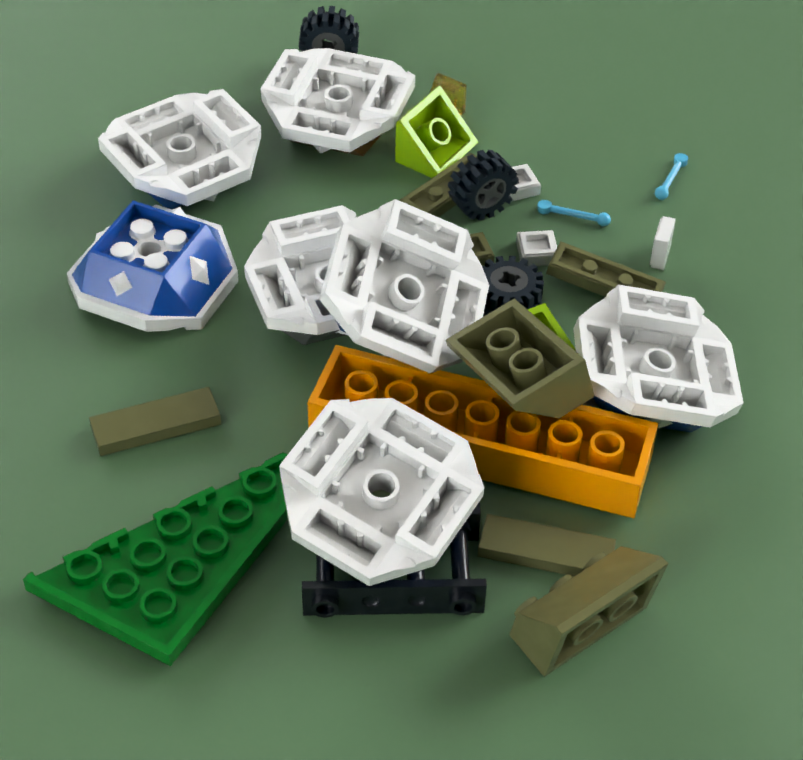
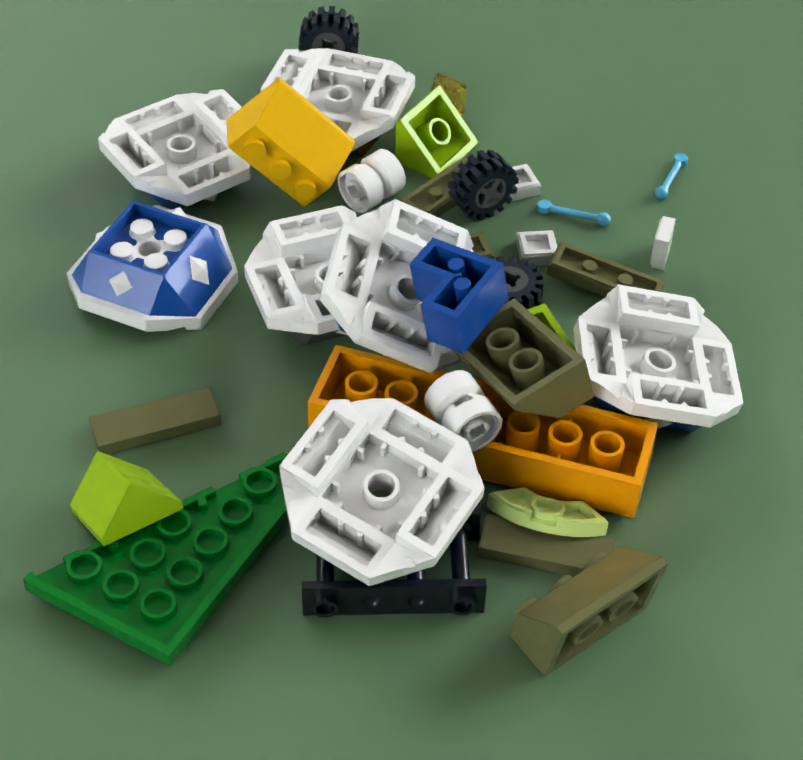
none -> lime slope [70,451,184,546]
none -> yellow slope [226,77,355,207]
none -> white wheel [337,149,406,213]
none -> blue brick [410,238,508,354]
none -> white wheel [424,370,503,452]
none -> yellowish green tile [486,487,609,537]

